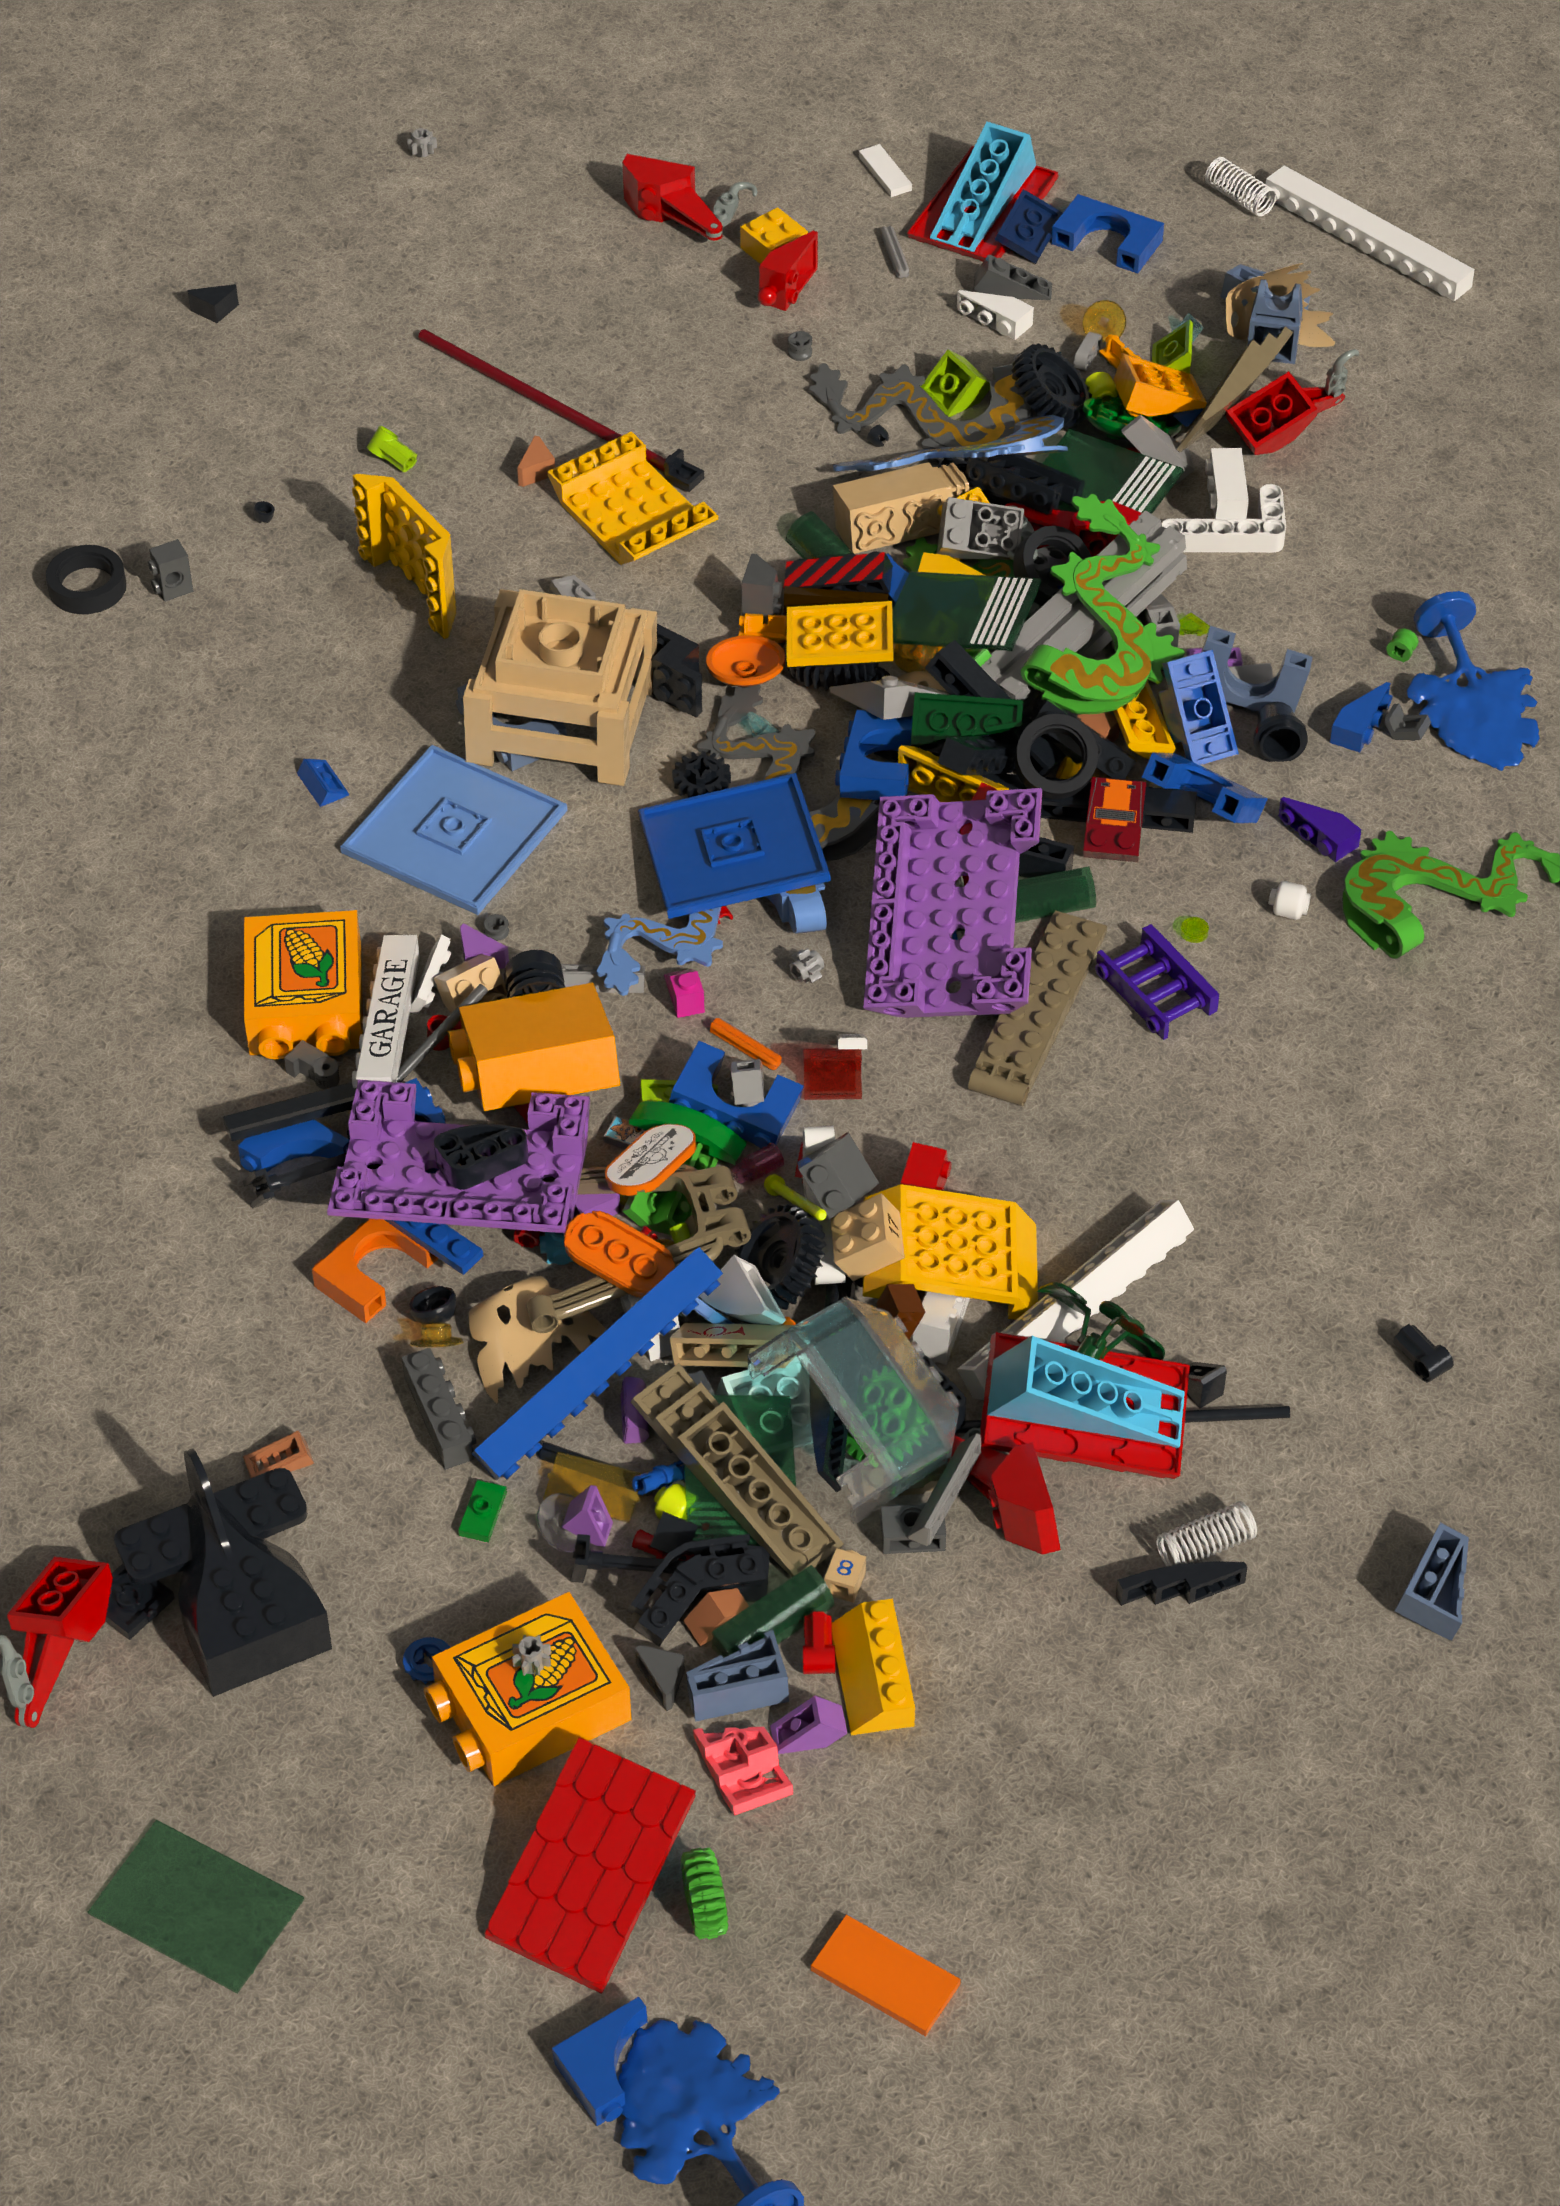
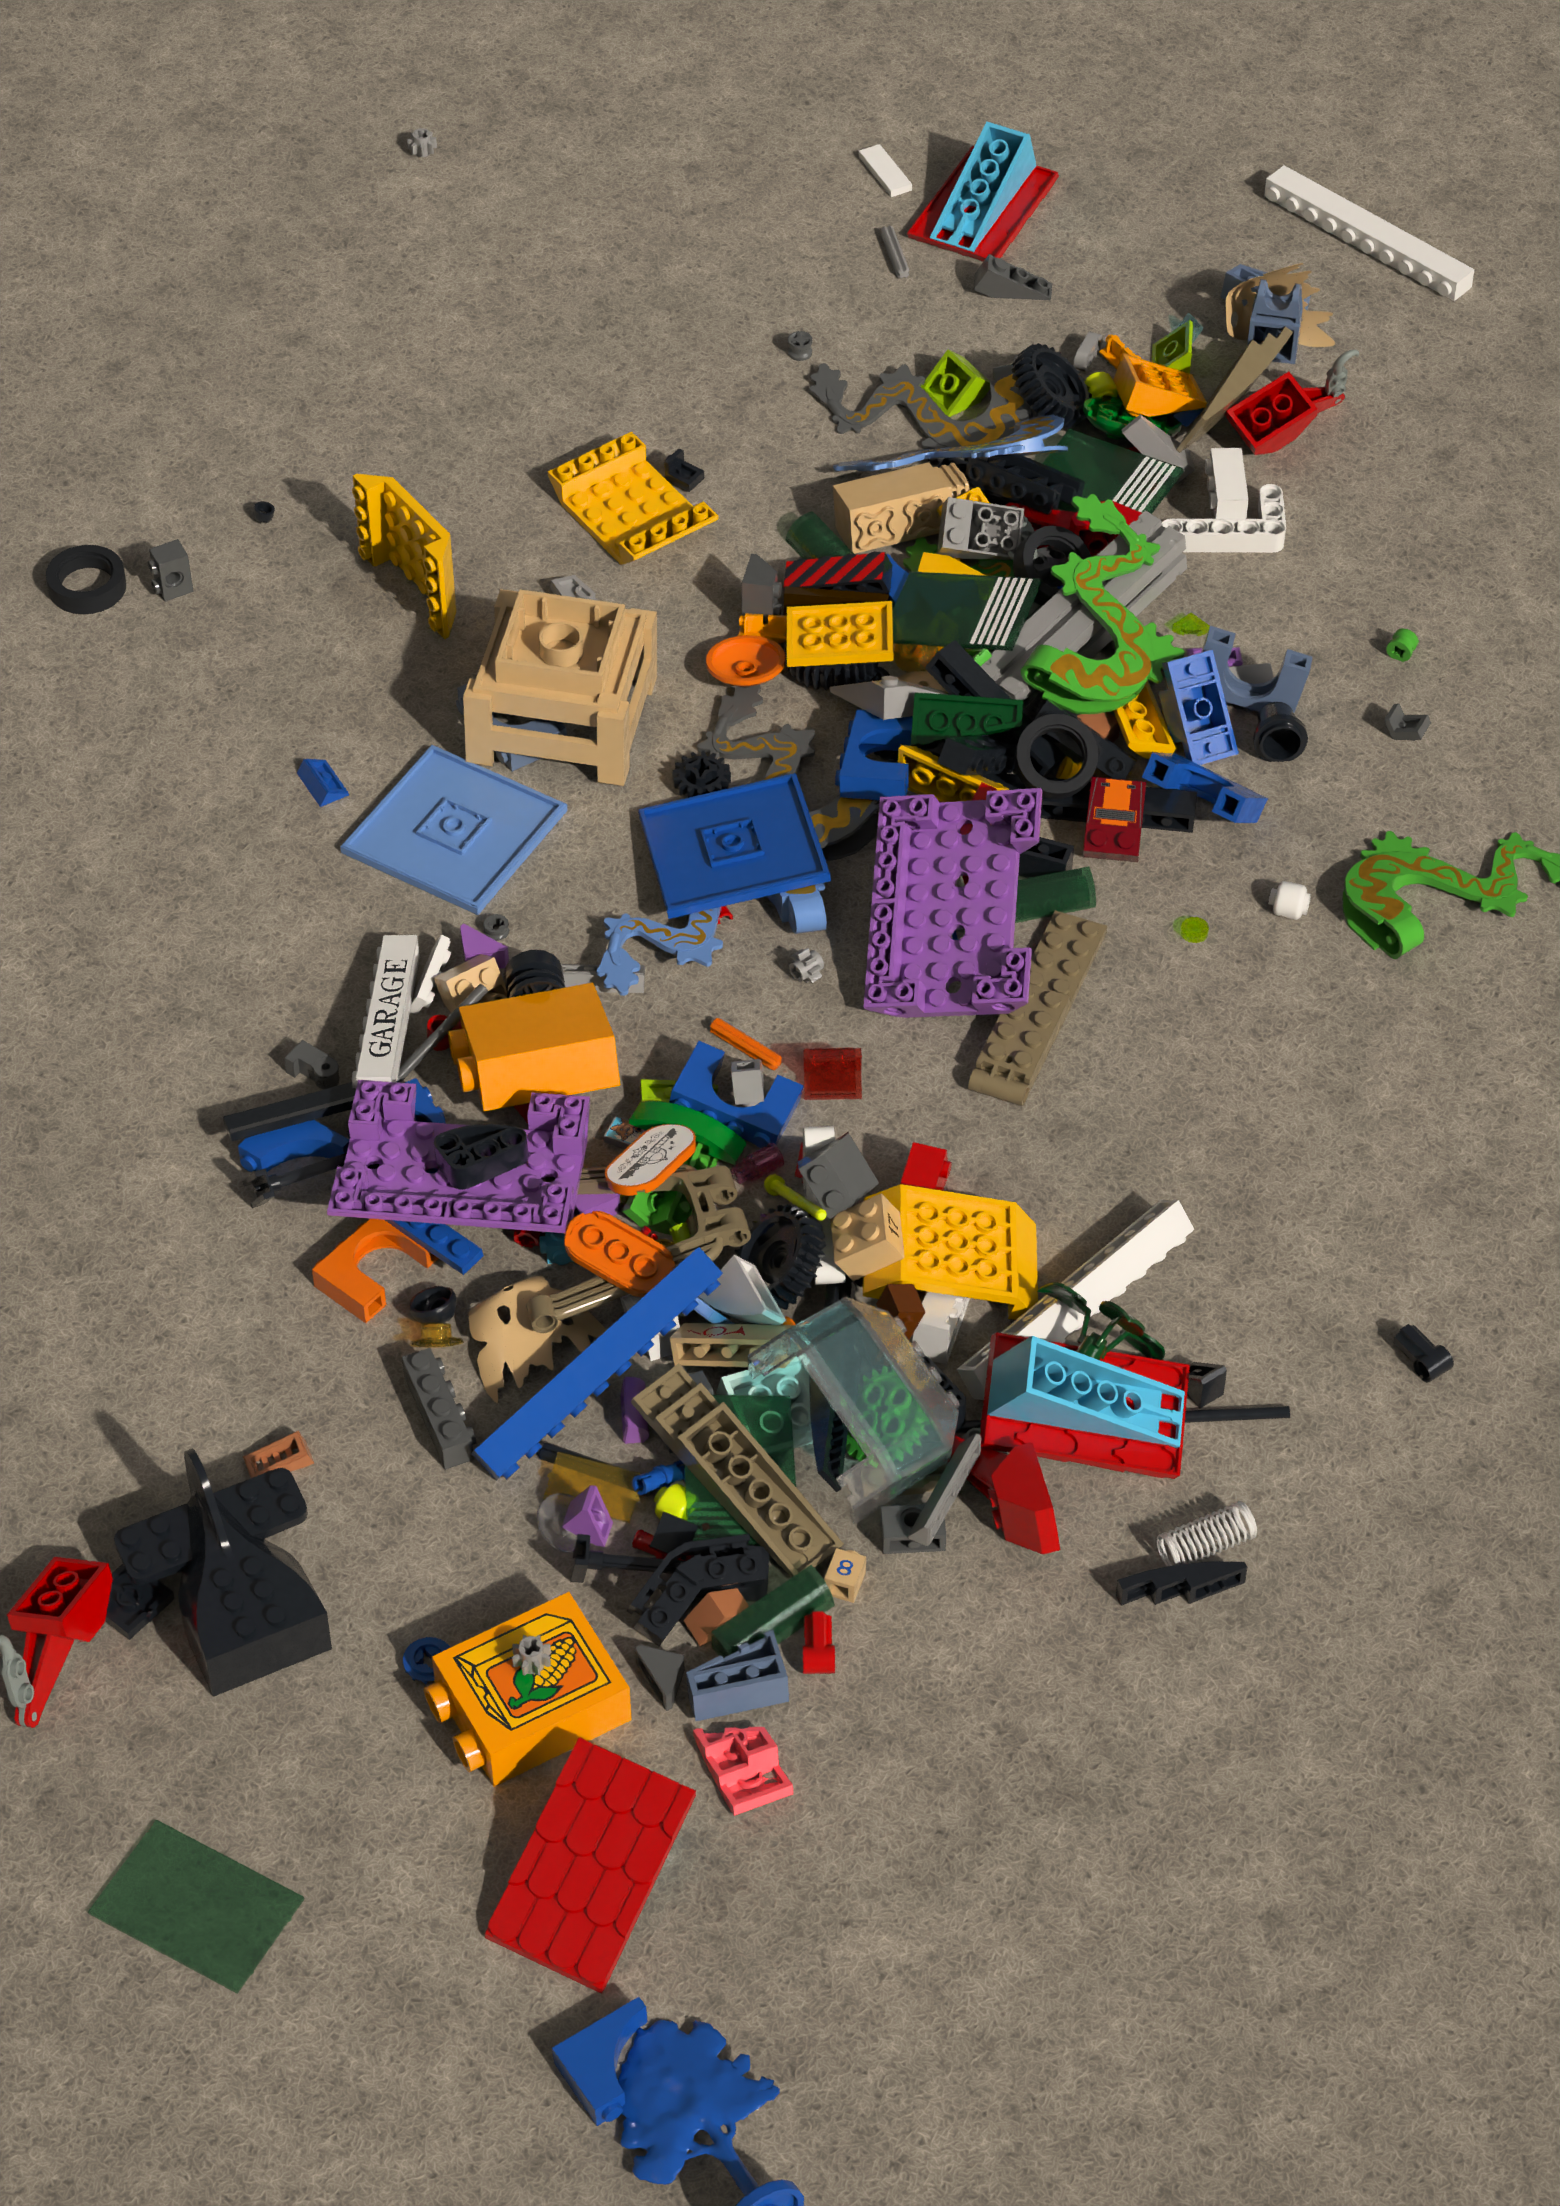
black slope [188,284,239,323] -> none
brick [244,910,363,1059] -> none
lime piece [366,426,417,472] -> none
dark red piece [418,329,666,472] -> none
green plate [458,1480,507,1543] -> none
nougat slope [517,436,555,487] -> none
red slope [622,154,758,241] -> none
black bracket [652,624,703,718] -> none
dark pink slope [664,969,705,1018] -> none
bright green gear [680,1847,728,1939] -> none
yellow brick [740,207,808,264] -> none
clear light blue slope [747,711,780,737] -> none
red slope [757,230,818,311] -> none
medium lavender slope [770,1695,847,1754] -> none
orange tile [811,1914,961,2036] -> none
yellow slope [832,1598,915,1735] -> none
white tile [837,1034,867,1049] -> none
black hinge [867,424,889,447] -> none
white slope [957,290,1034,340] -> none
dark blue plate [995,189,1063,264] -> none
blue arch [1052,194,1164,274] -> none
clear yellow piece [1082,300,1126,342] -> none
dark purple fence [1095,924,1219,1040] -> none
light grey slope [1139,594,1180,647] -> none
white piece [1205,157,1276,217] -> none
dark purple slope [1278,797,1361,862] -> none
blue slope [1330,682,1392,753] -> none
sand blue wedge [1395,1522,1469,1641] -> none
blue plant [1407,591,1540,771] -> none

